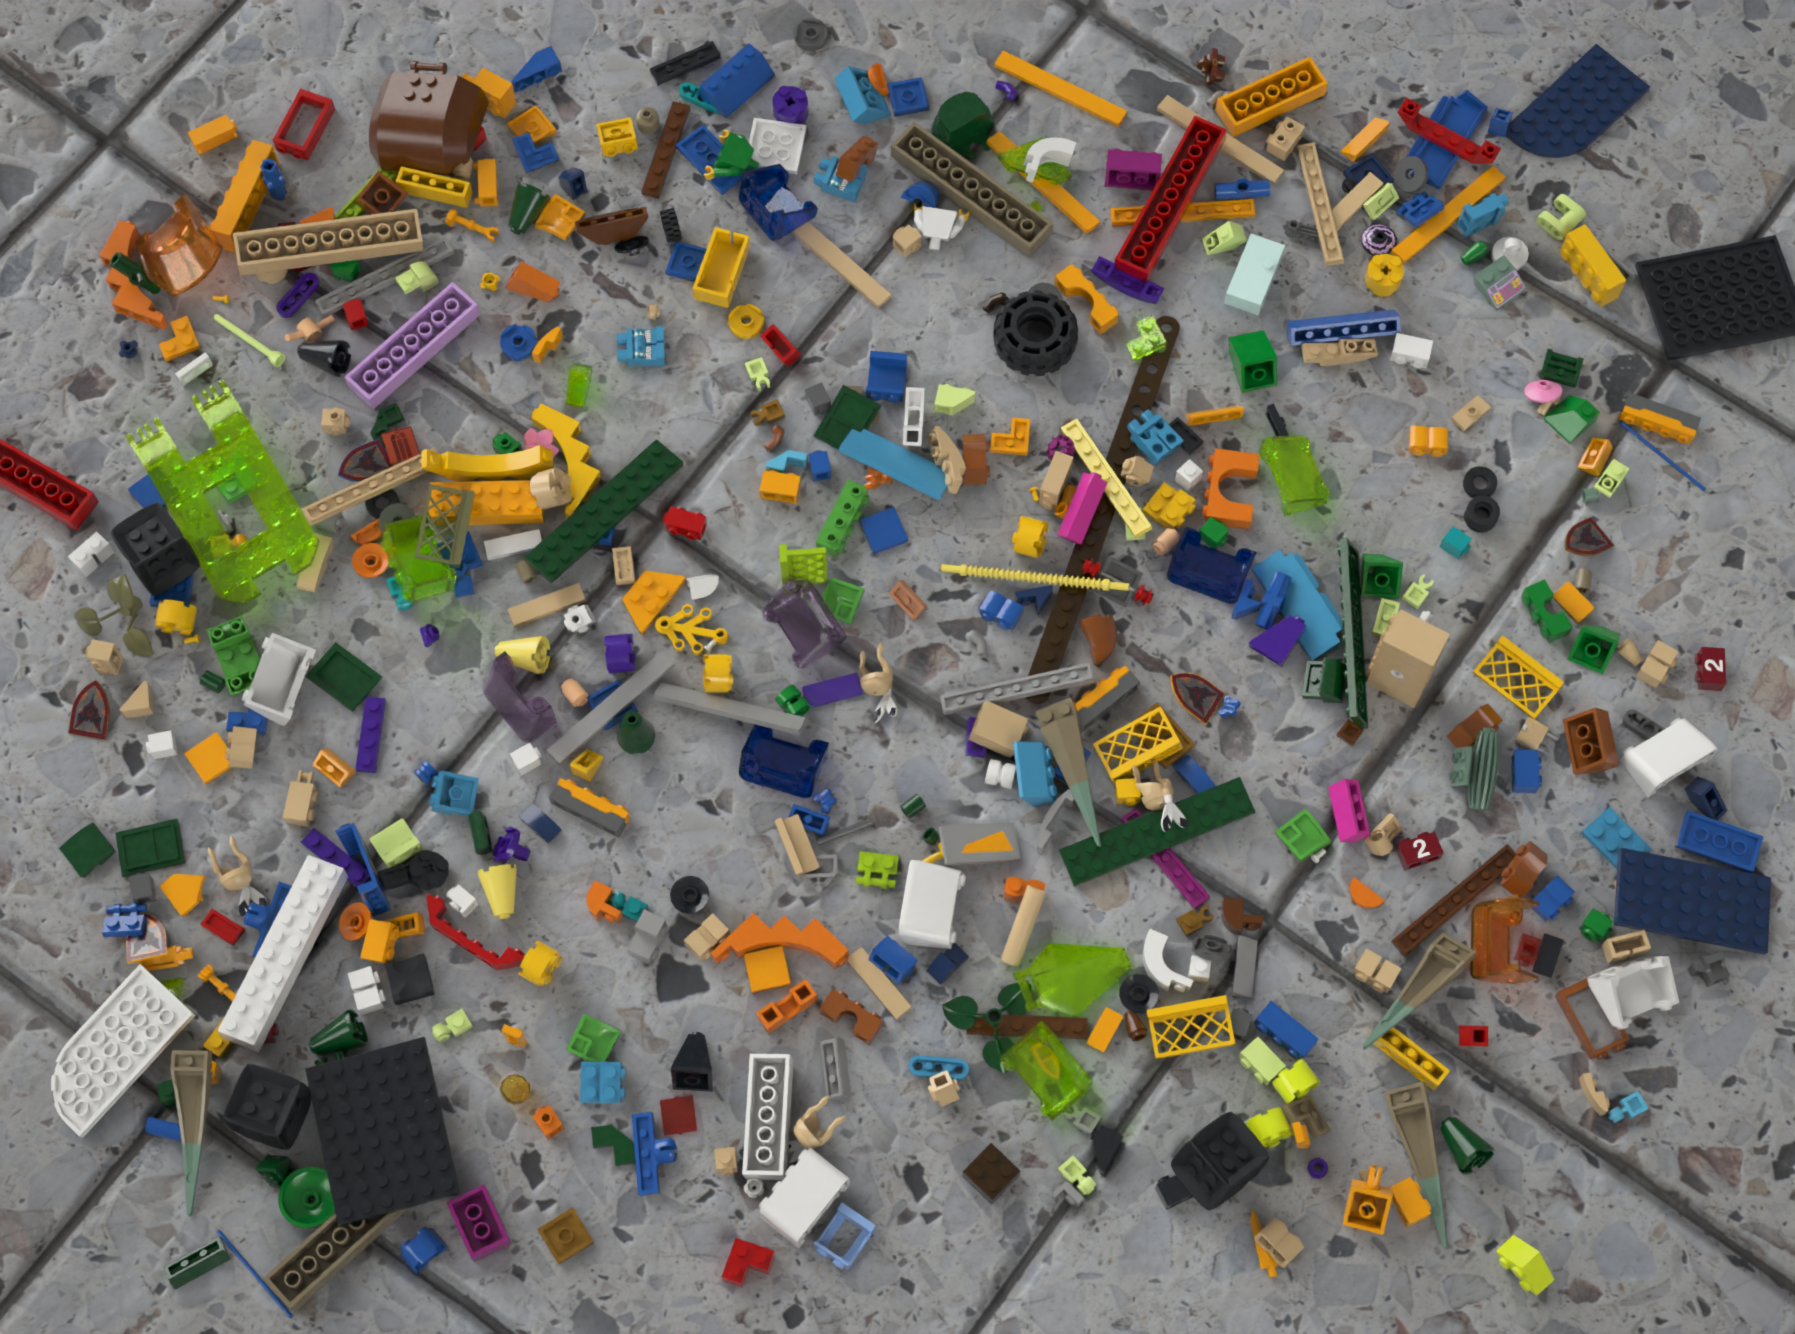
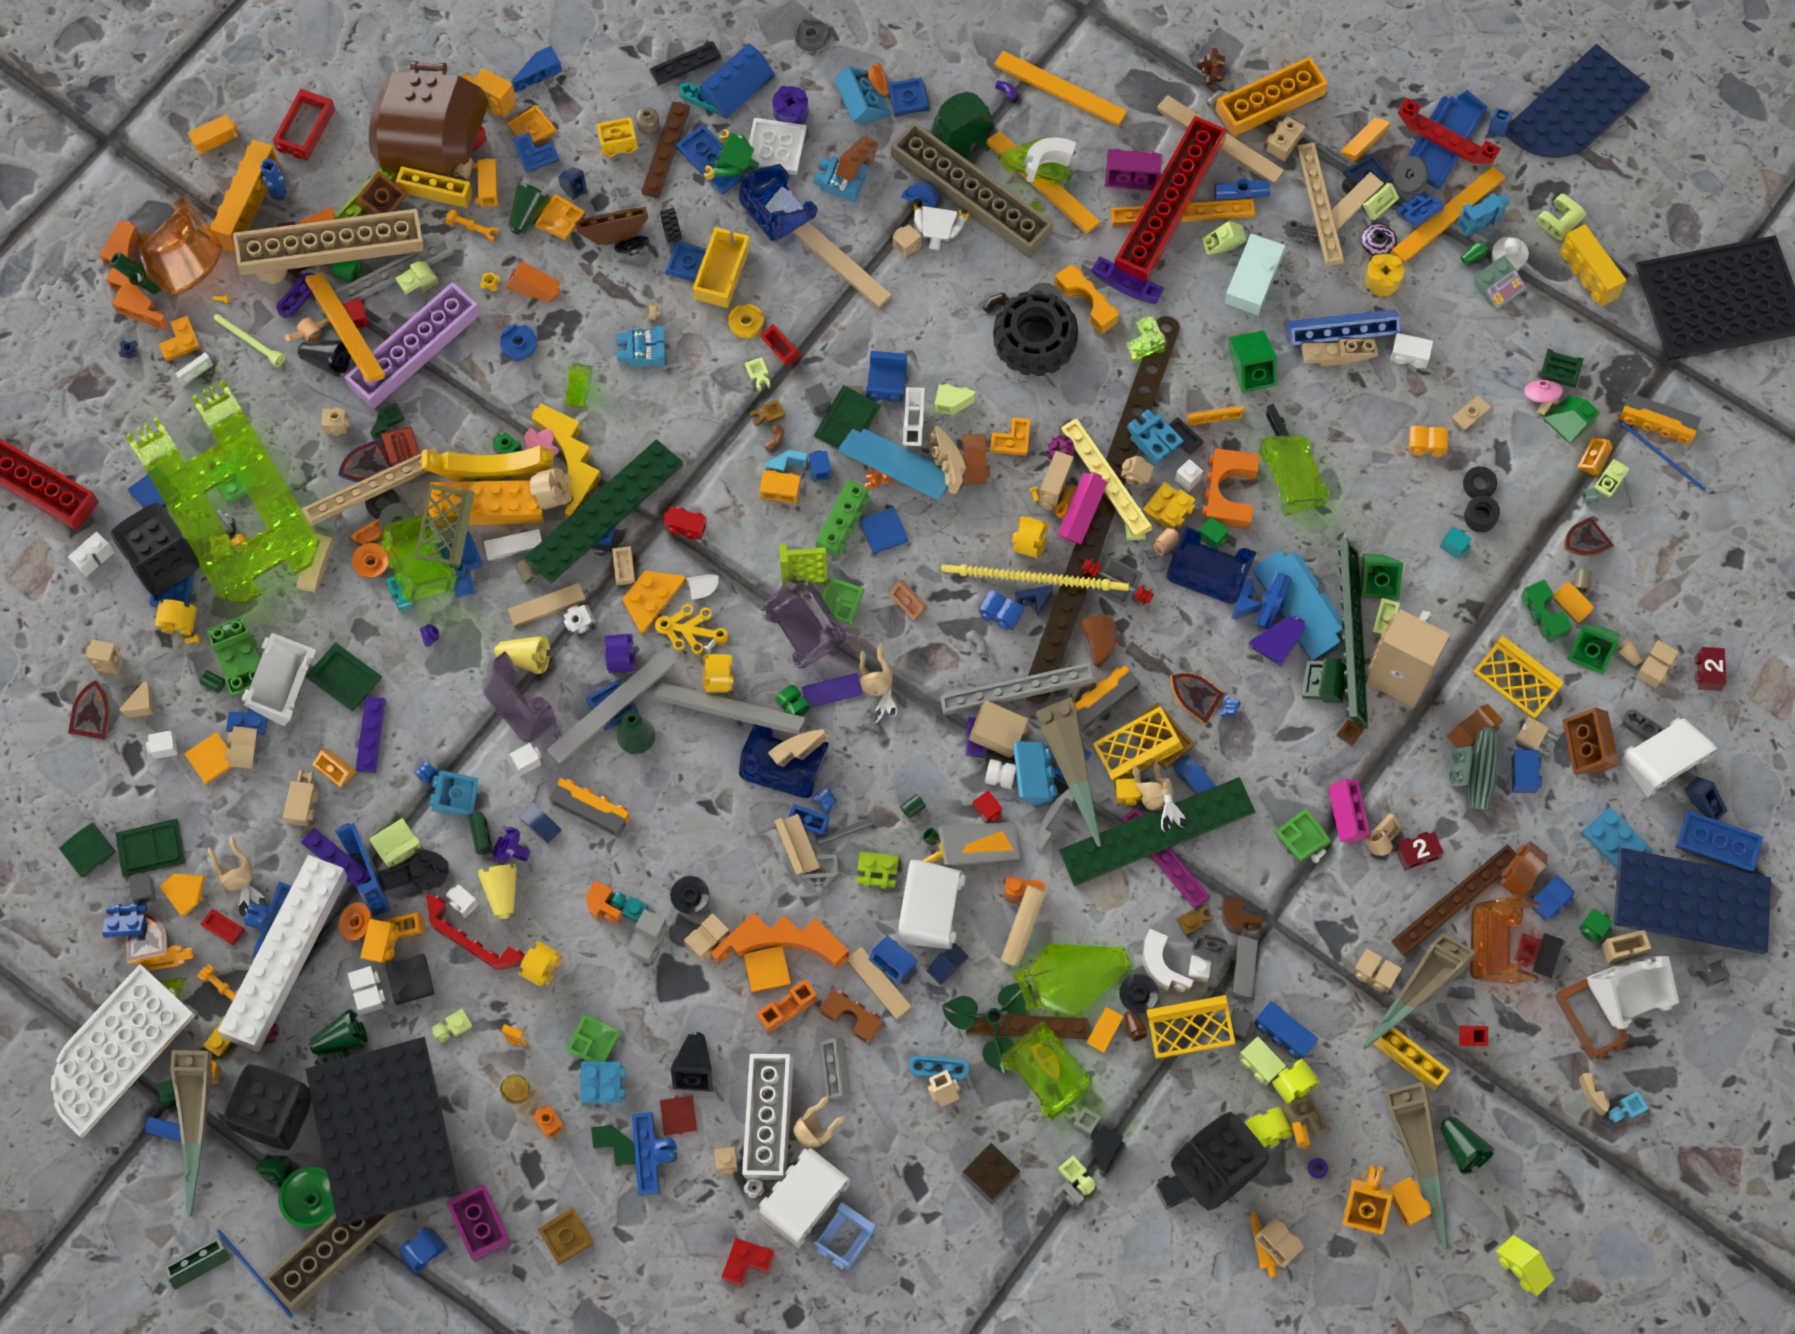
olive plant [74,574,155,656] -> none
light orange slope [532,326,563,364] -> none
light nougat brick [561,678,588,707] -> none
yellow slope [570,749,604,783] -> none
orange tile [1349,876,1385,909] -> none
yellowish green plate [1402,574,1434,609] -> none
none -> light orange tile [305,273,385,382]
none -> tan slope [768,729,831,767]
none -> red brick [972,790,1003,824]

